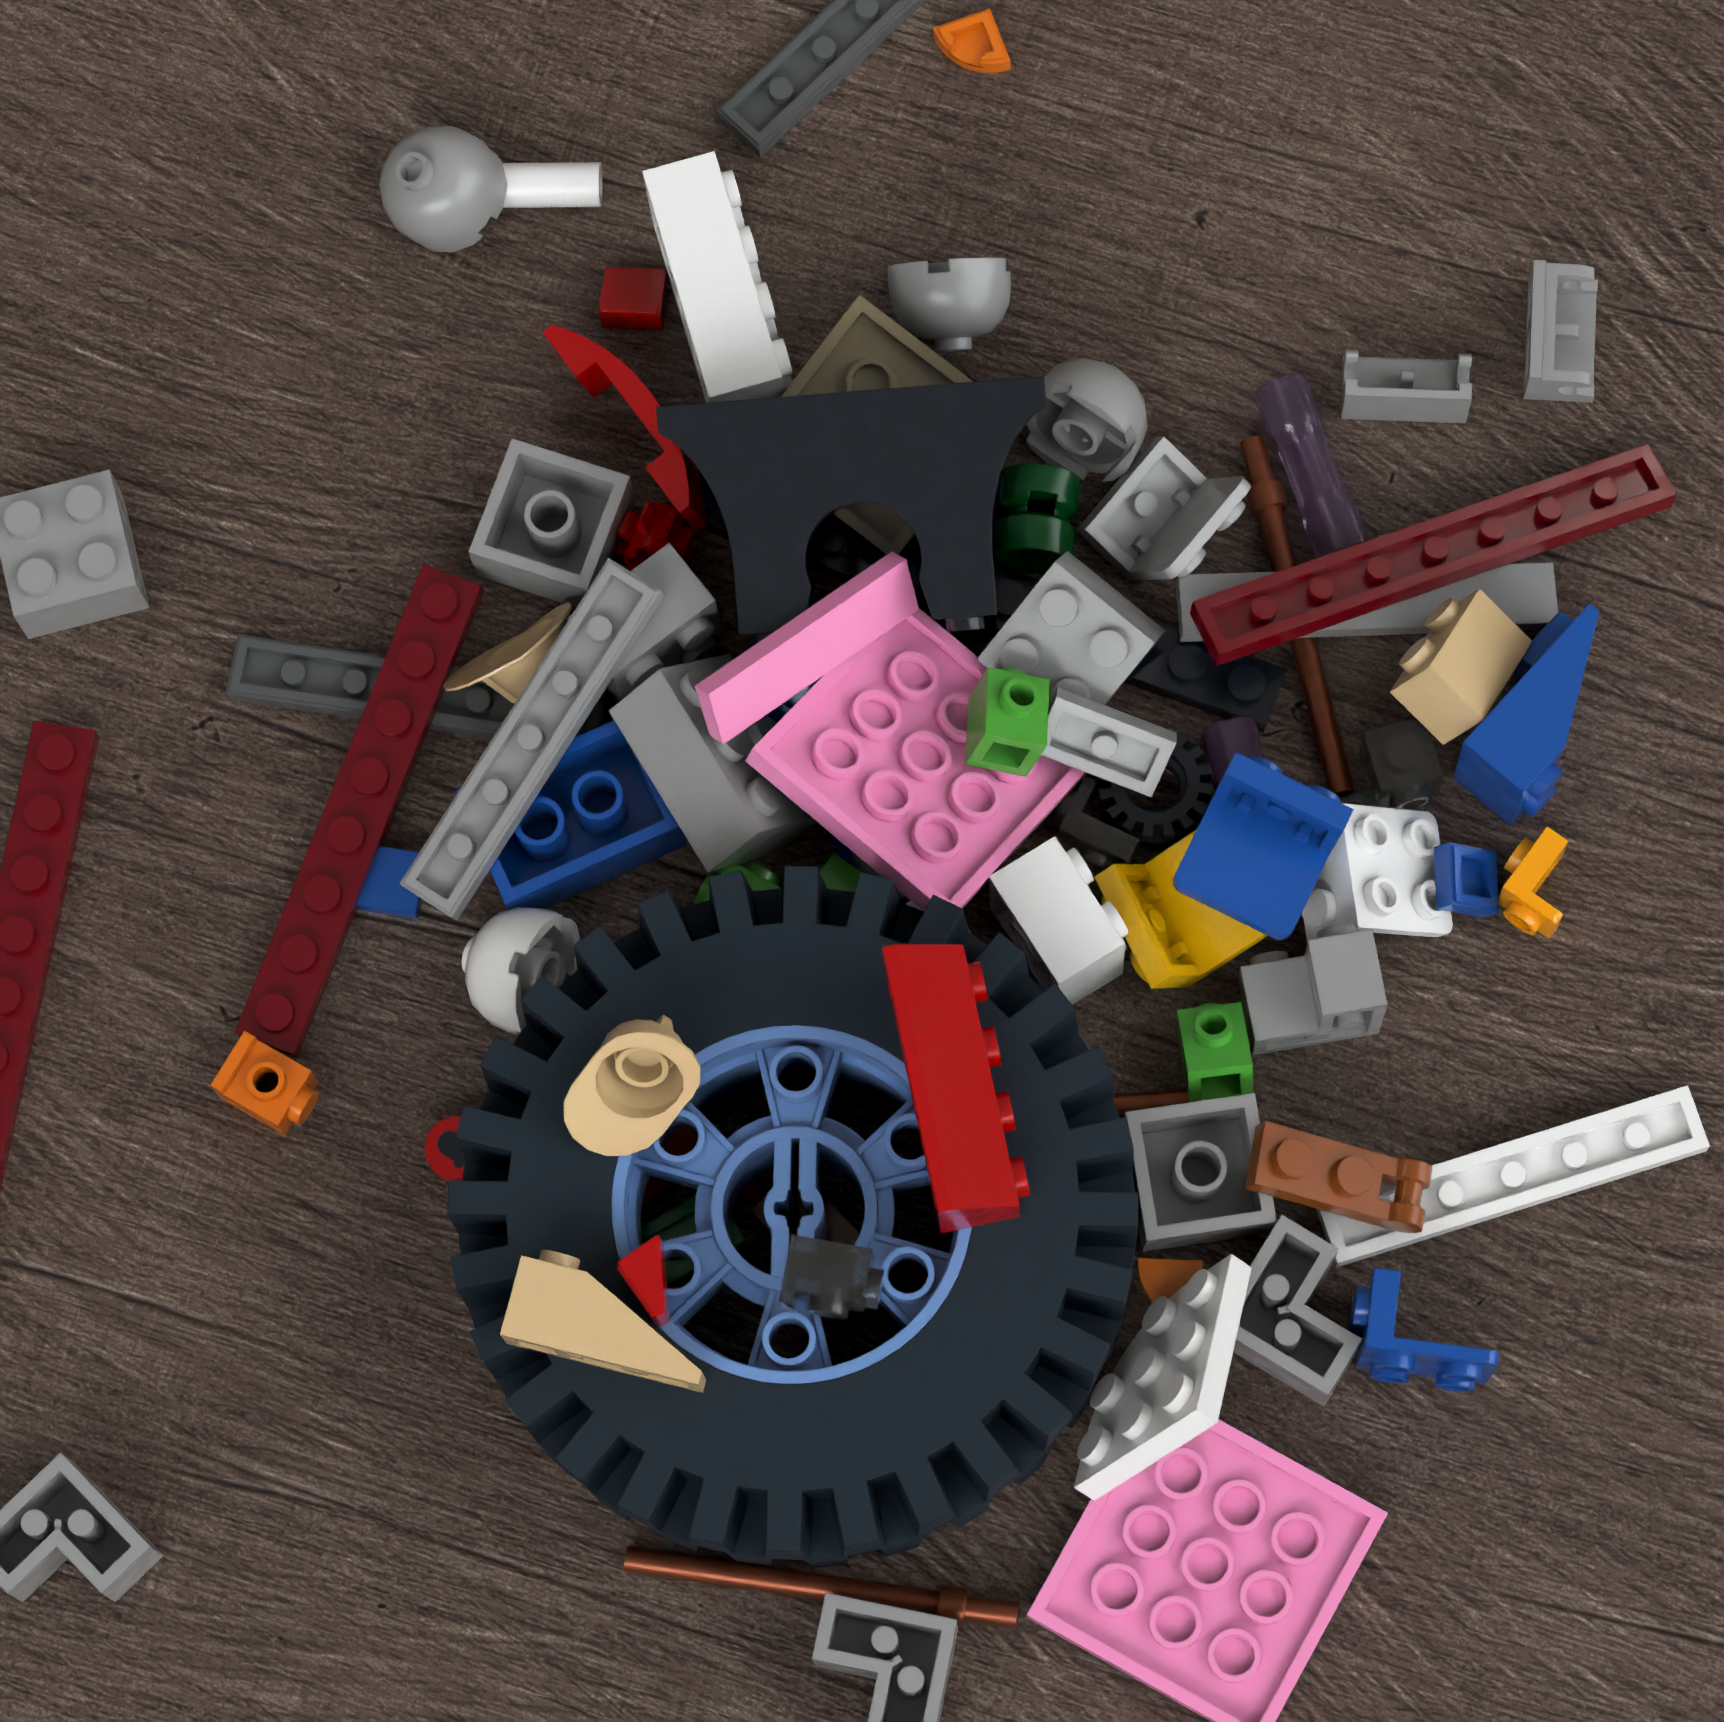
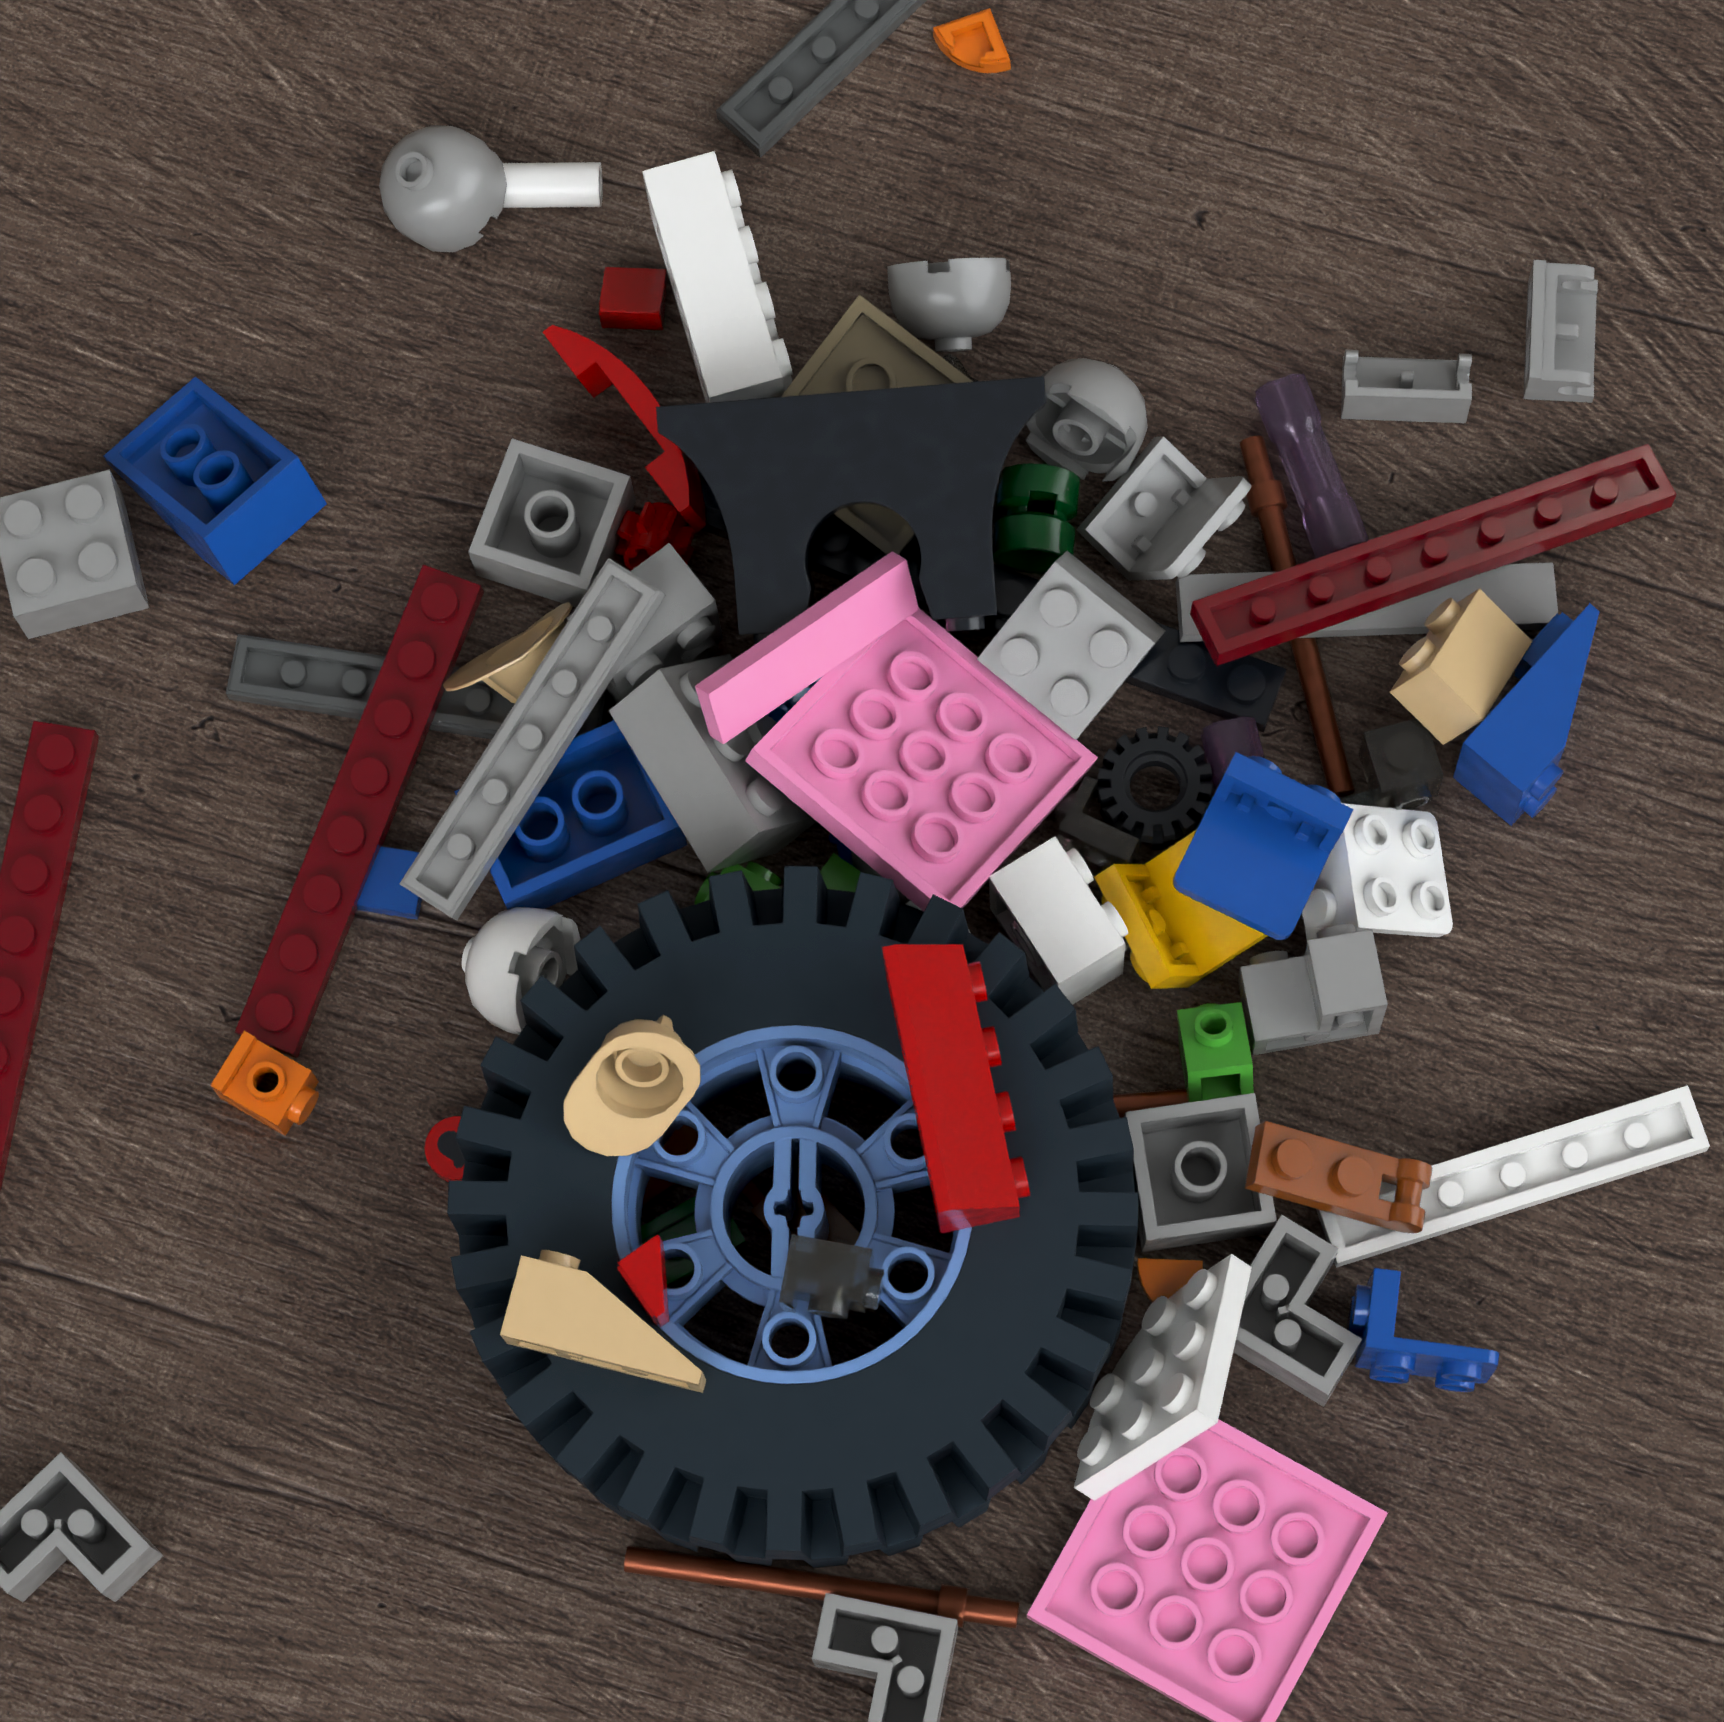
bright green brick [965,667,1050,777] -> none
light grey plate [1041,687,1177,797] -> none
blue tile [1434,842,1499,918] -> none
light orange bracket [1499,827,1568,938] -> none
none -> blue slope [103,376,327,585]

